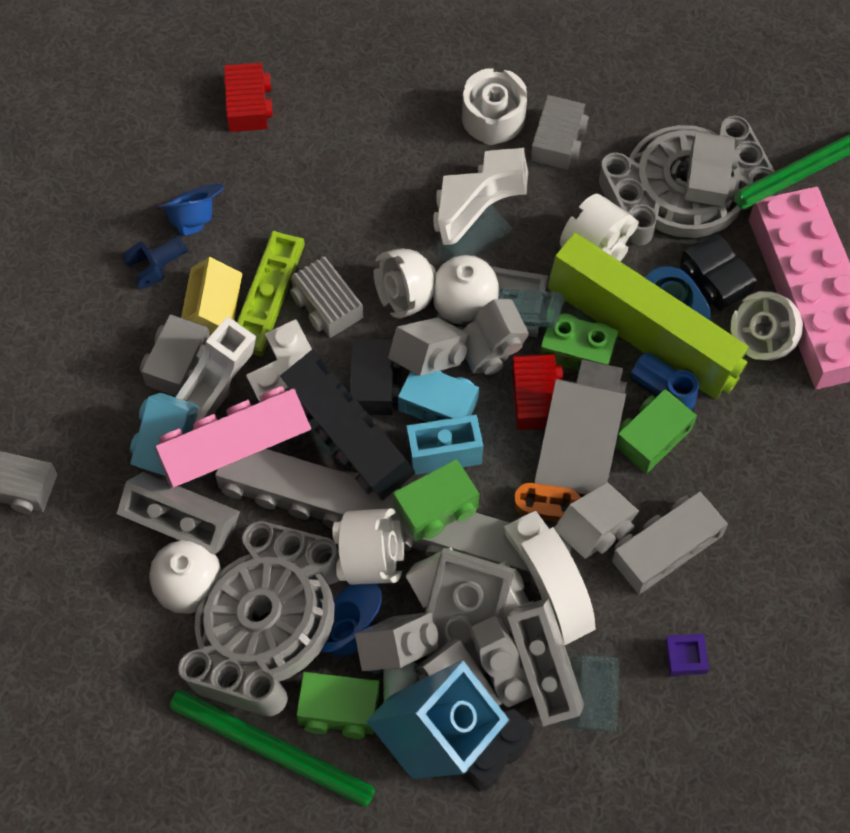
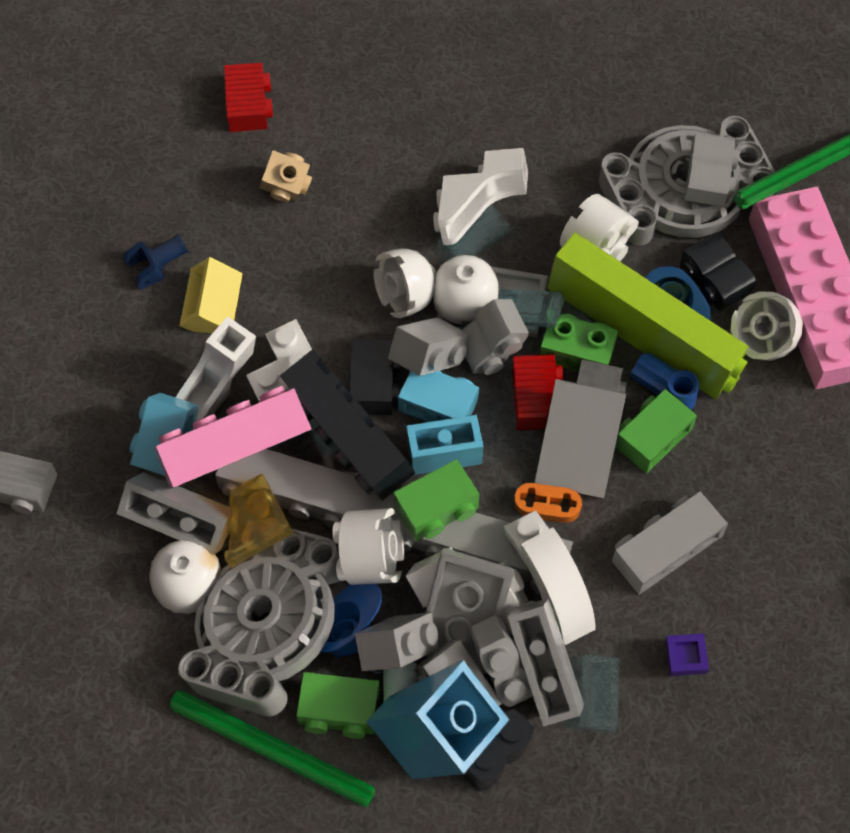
light grey brick [140,315,210,396] -> none
blue piece [157,184,224,236] -> none
lime plate [237,231,305,357] -> none
light grey brick [290,256,363,338] -> none
white brick [462,68,527,145] -> none
light grey brick [531,95,589,170] -> none
light grey brick [554,482,639,559] -> none
none -> clear yellow wing [224,473,294,568]
none -> tan brick [259,150,312,203]

